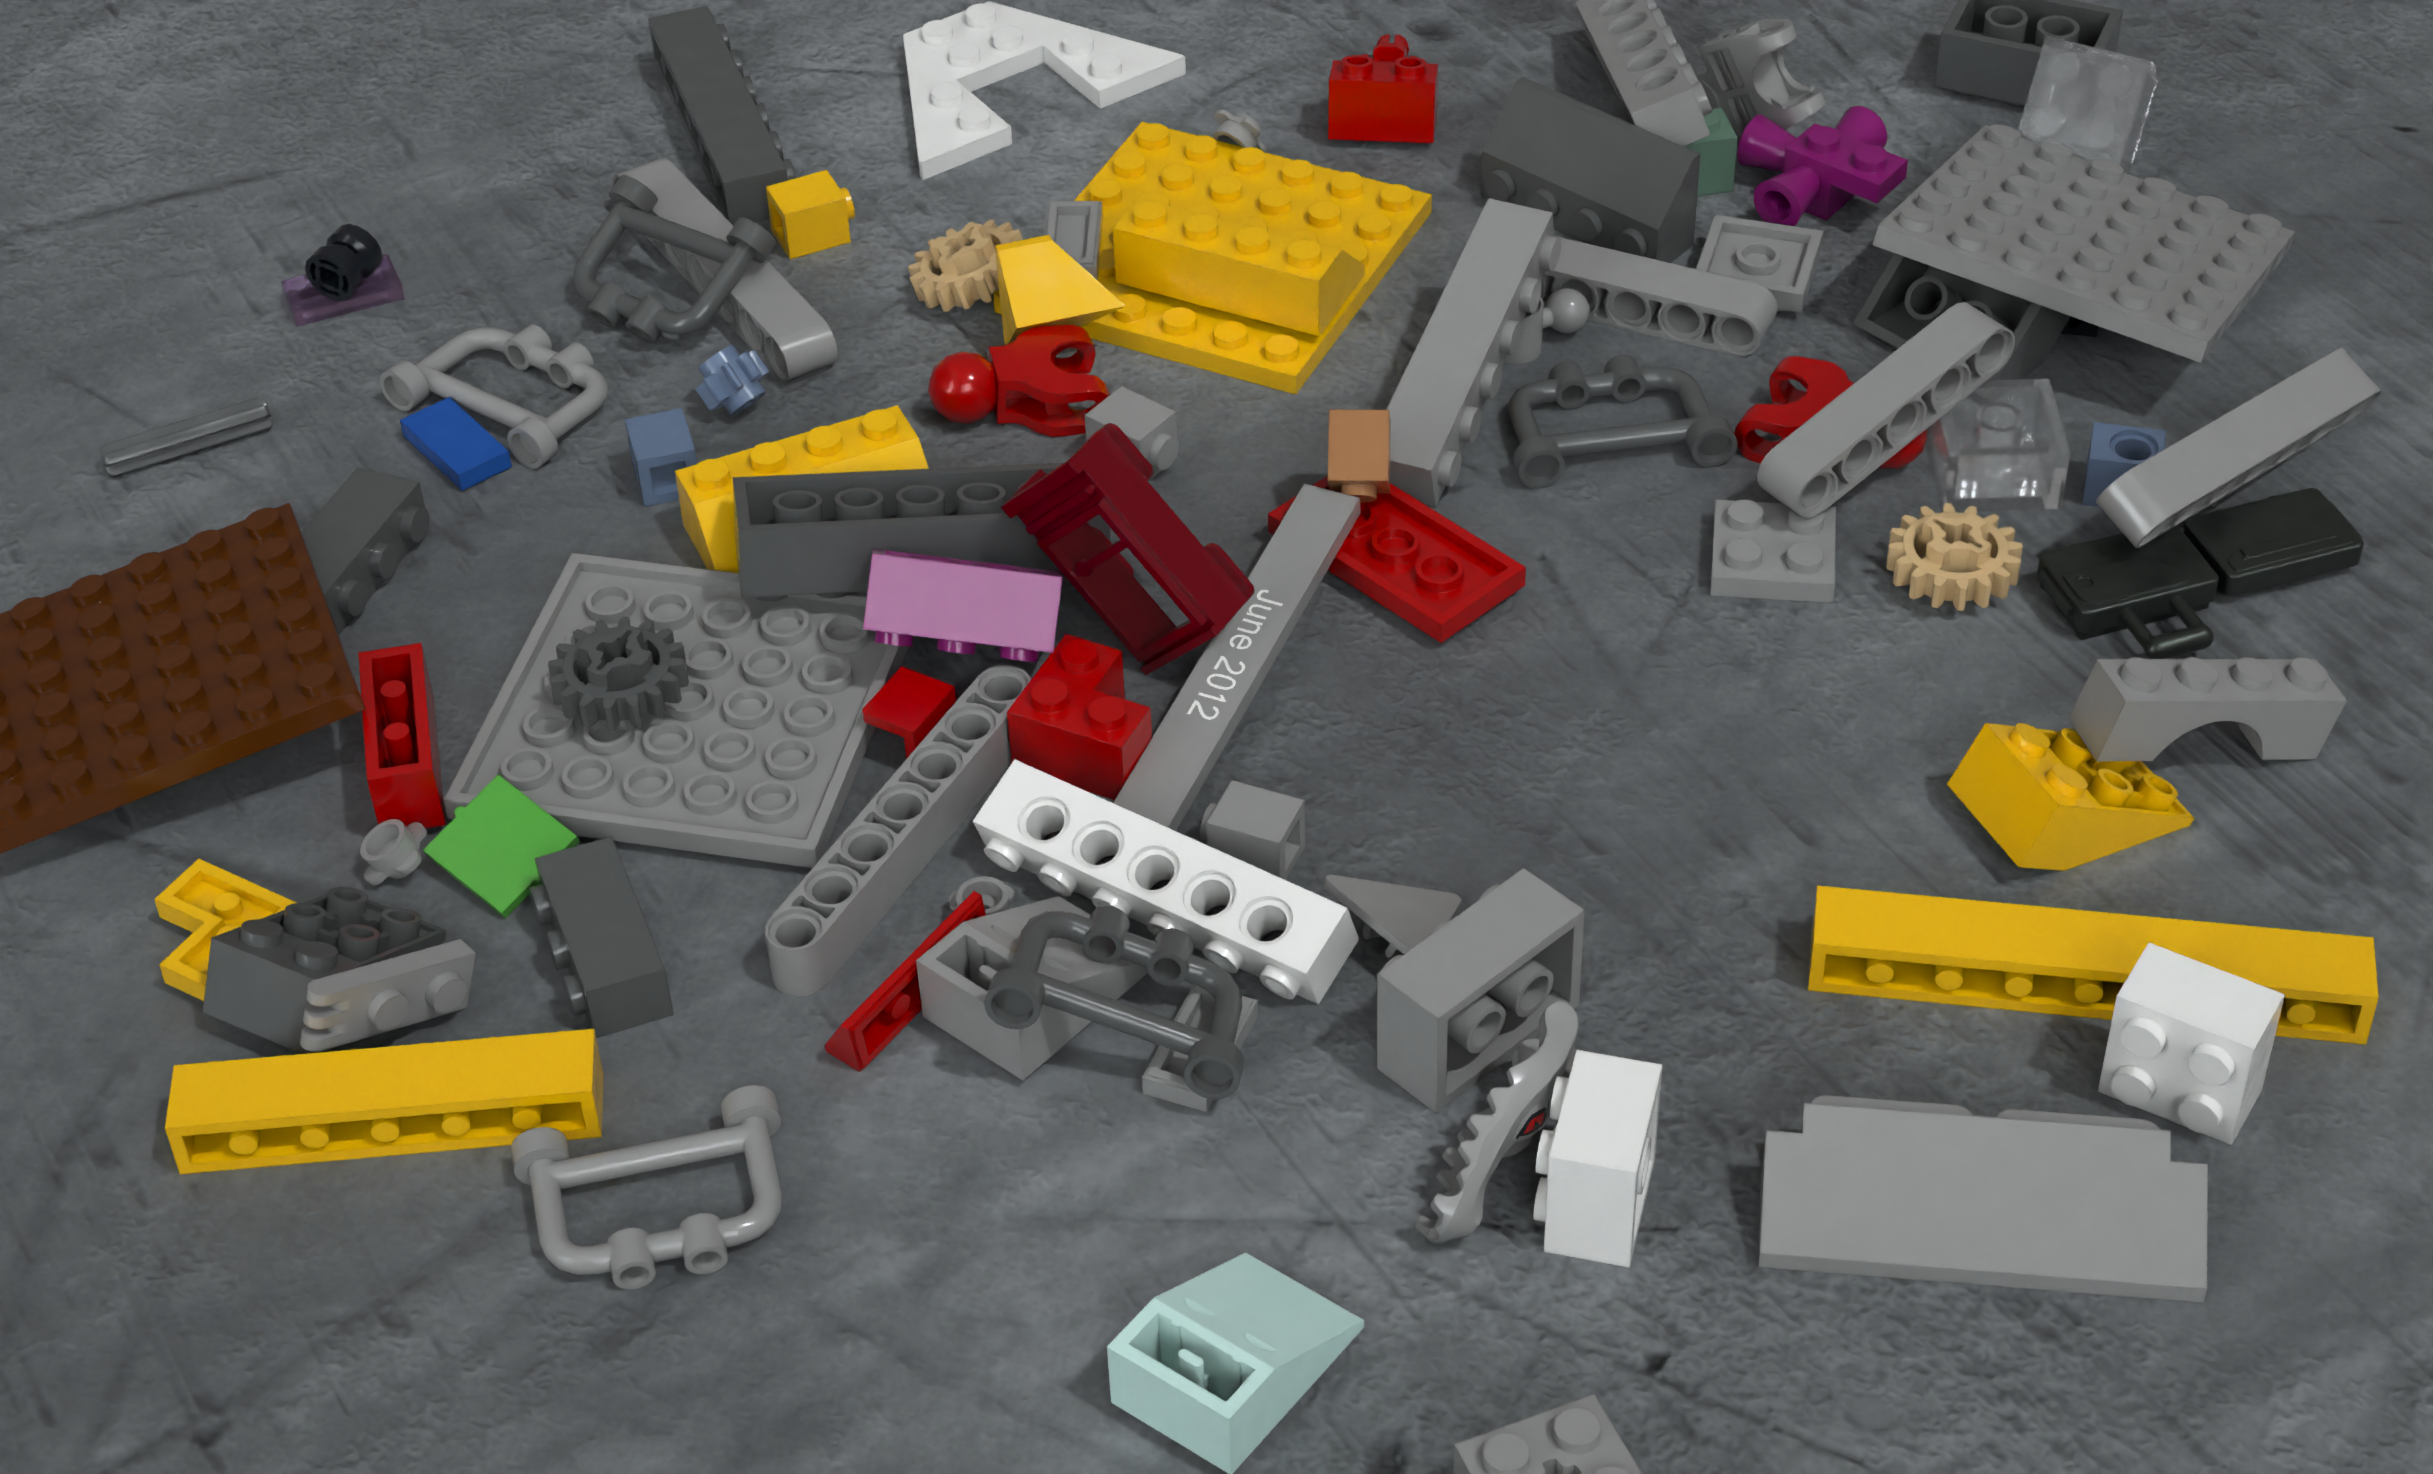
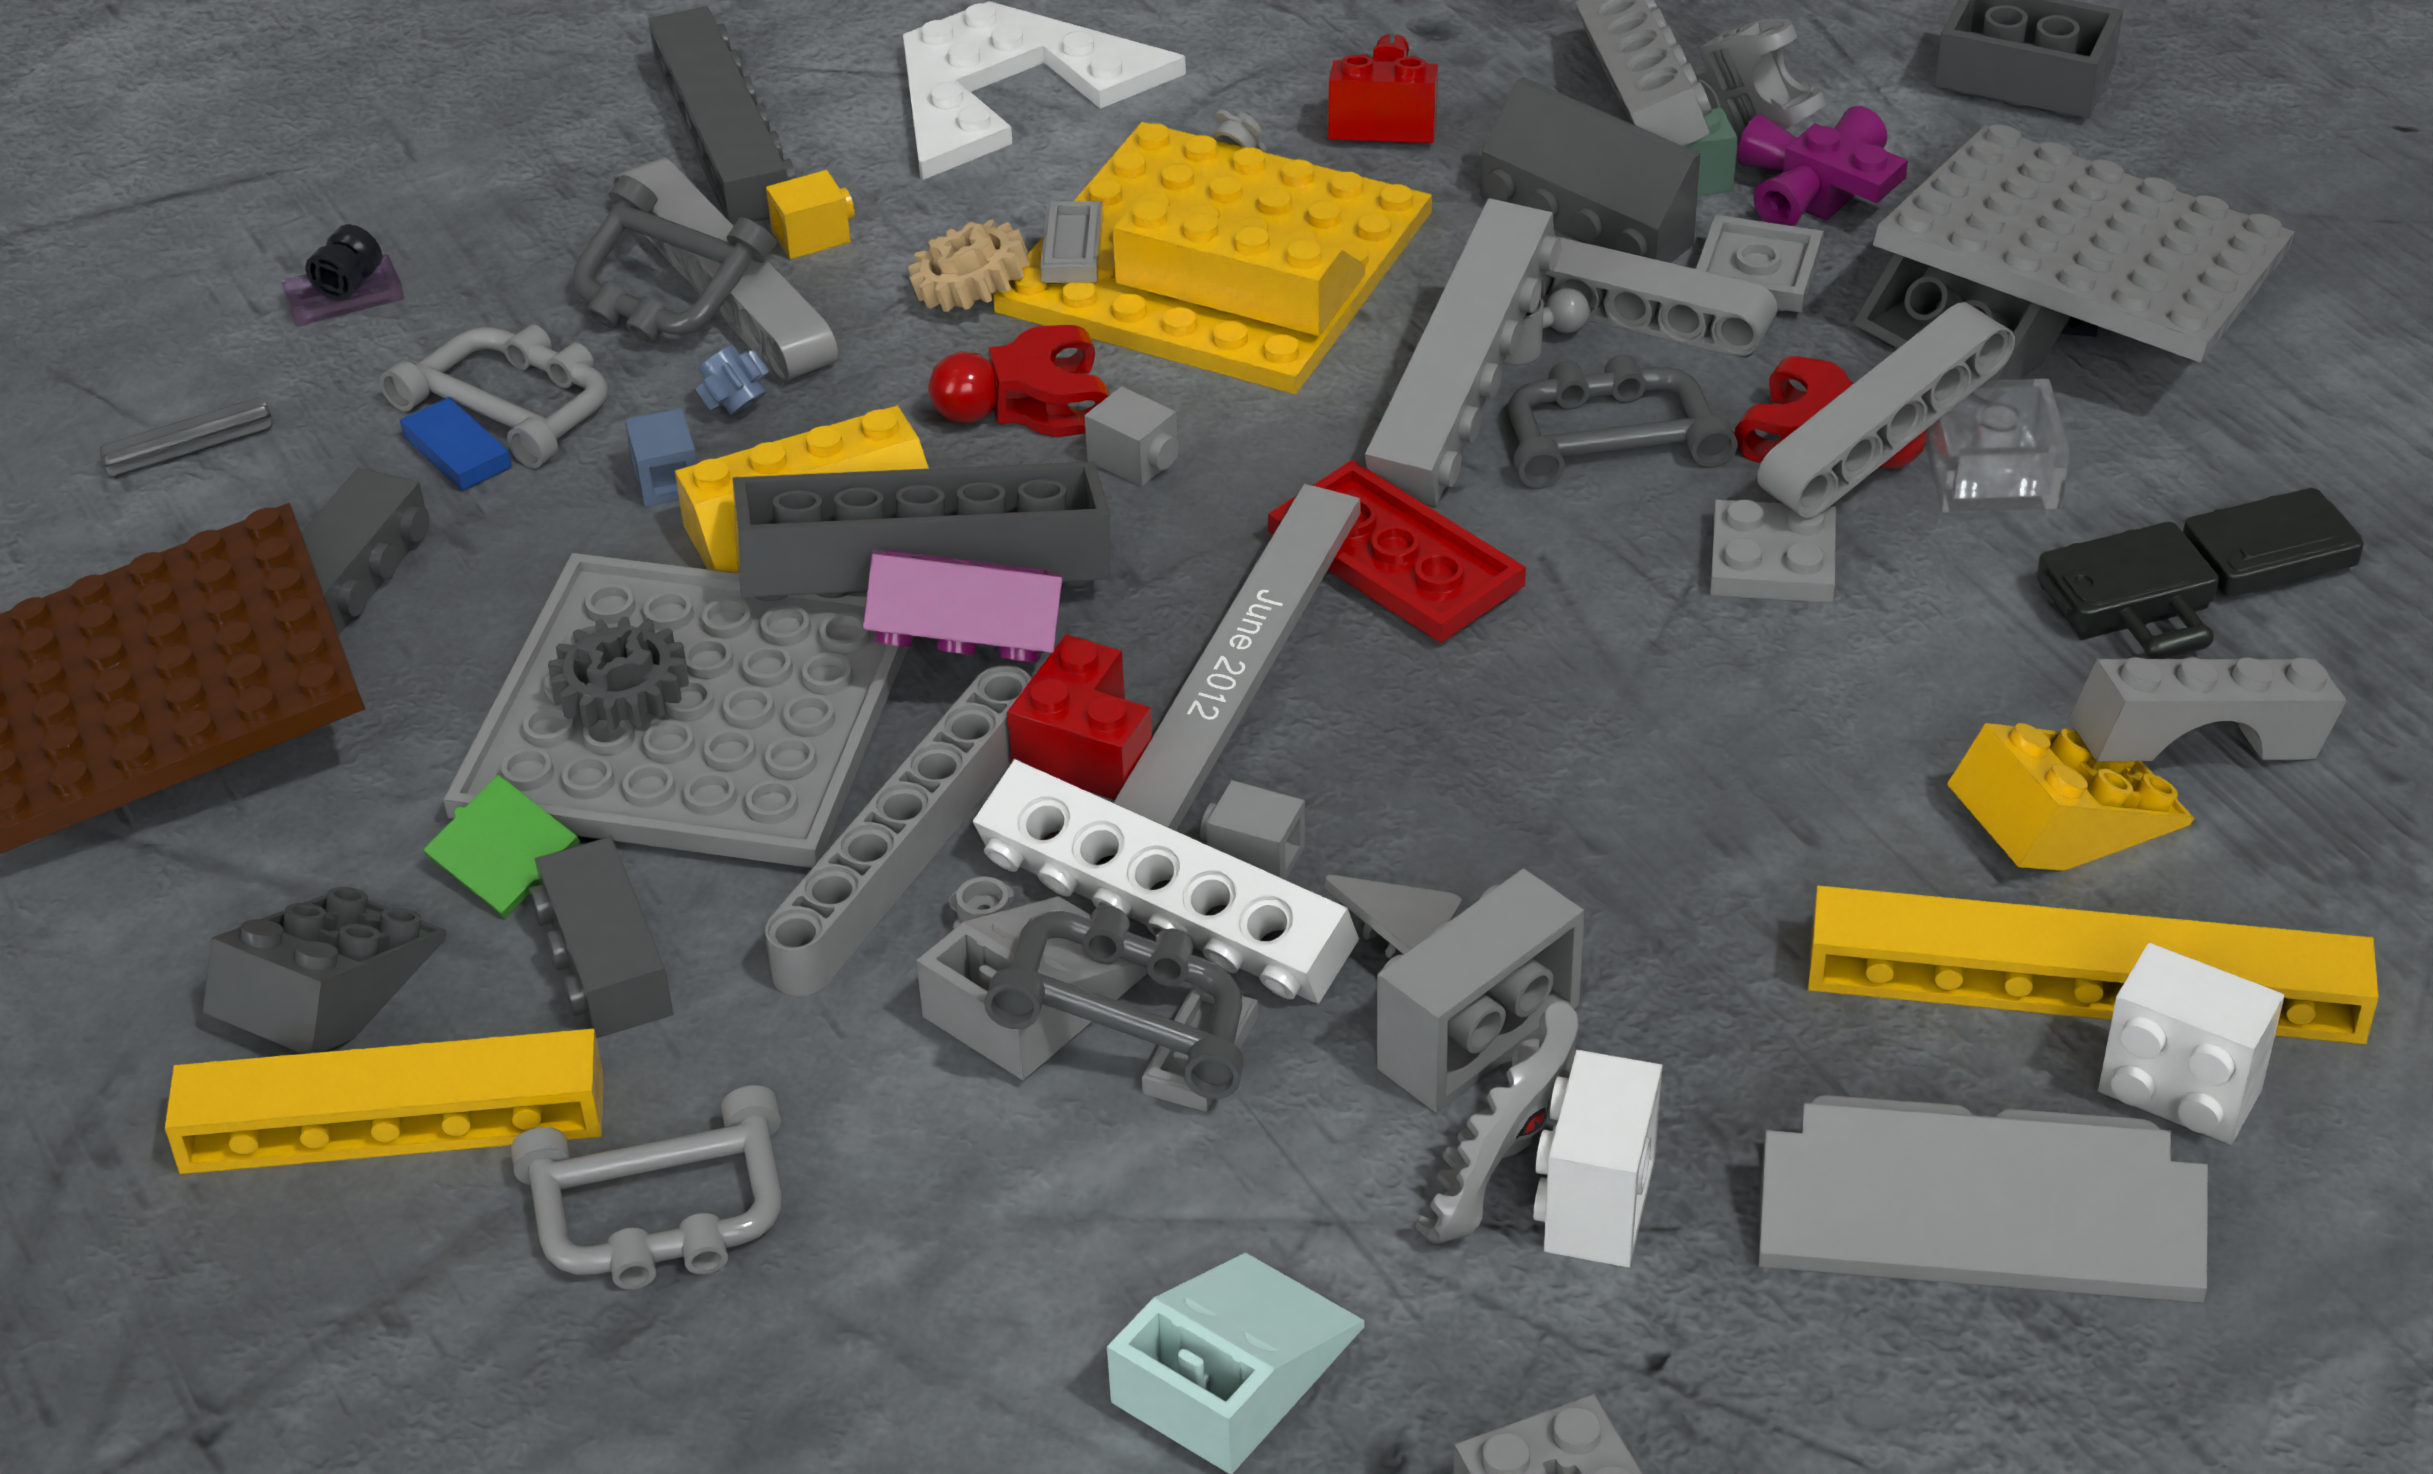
yellow plate [154,858,297,1001] -> none
light grey hinge [300,939,476,1052] -> none
red brick [358,643,445,828] -> none
light grey plate [360,819,427,885] -> none
red slope [824,891,986,1072] -> none
red panel [862,666,956,759] -> none
yellow slope [995,234,1126,345] -> none
dark red piece [1001,423,1255,676] -> none
medium nougat brick [1328,409,1391,503] -> none
tan gear [1886,503,2023,611] -> none
clear brick [2018,36,2161,174] -> none
sand blue brick [2082,422,2166,507] -> none
light grey beam [2096,347,2382,548] -> none

